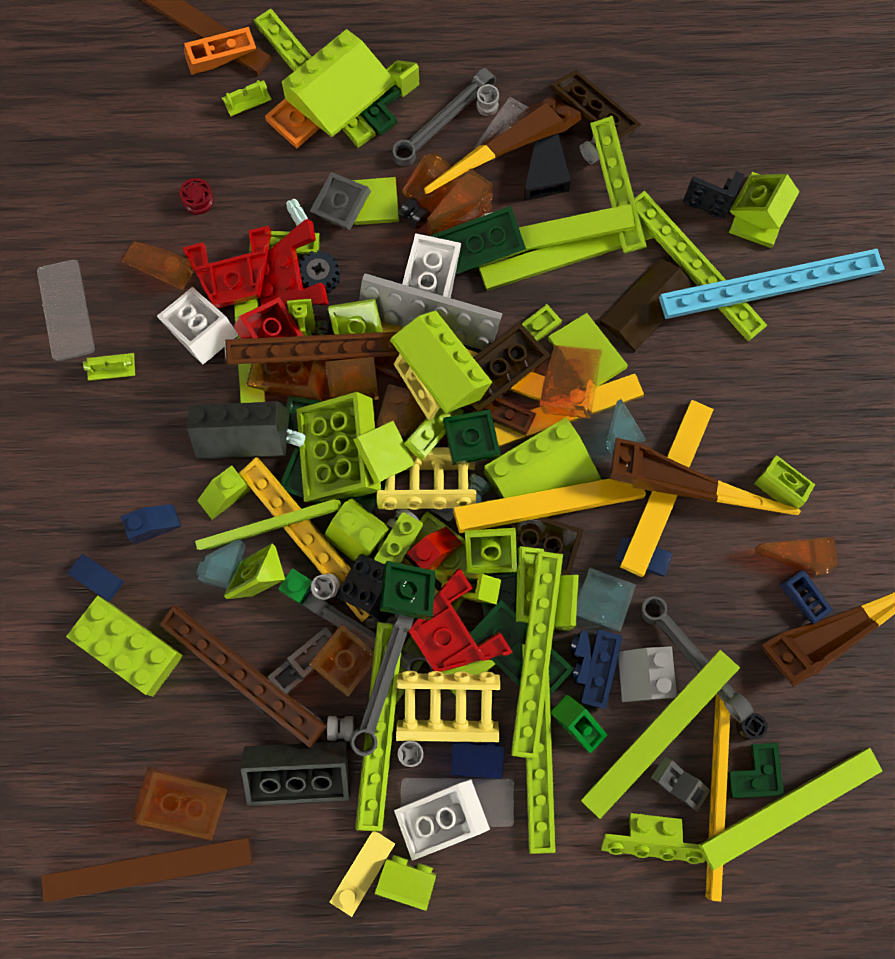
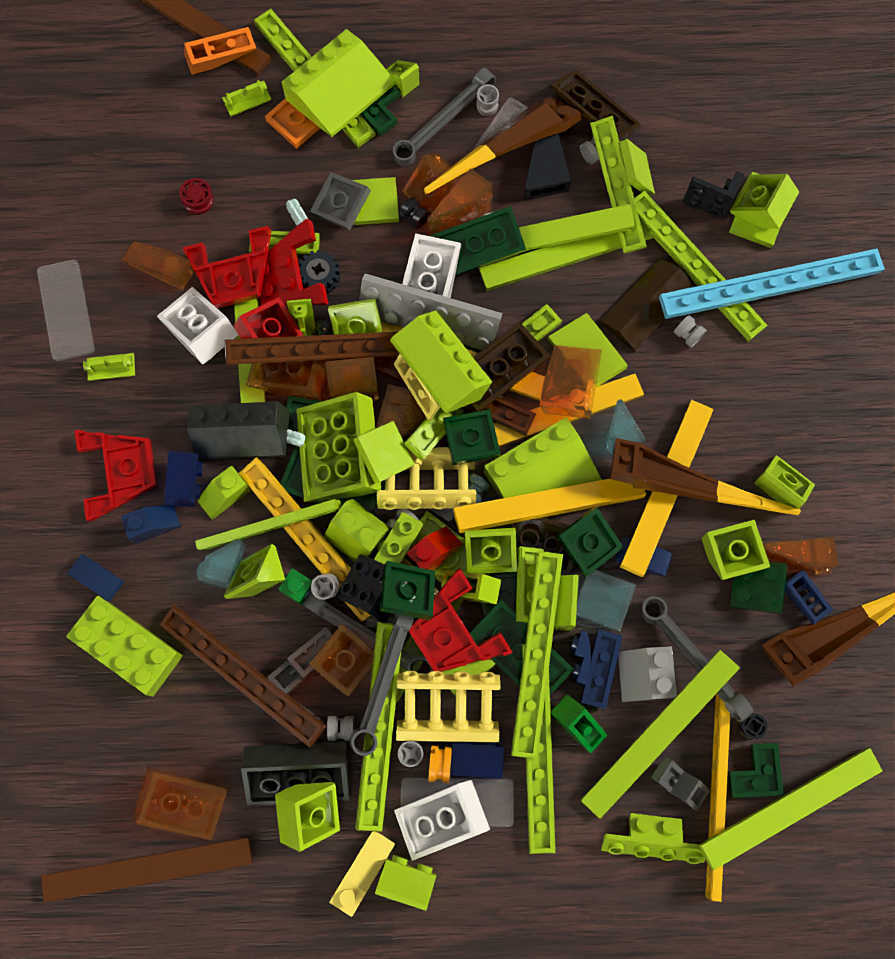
none -> red wing [74,430,158,522]
none -> clear blue brick [164,451,203,507]
none -> lime slope [275,782,340,852]
none -> light orange wheel [428,746,452,784]
none -> dark green plate [556,507,624,576]
none -> lime tile [620,139,655,196]
none -> light grey wheel [673,315,707,348]
none -> lime slope [701,520,770,580]
none -> dark green plate [730,562,788,614]

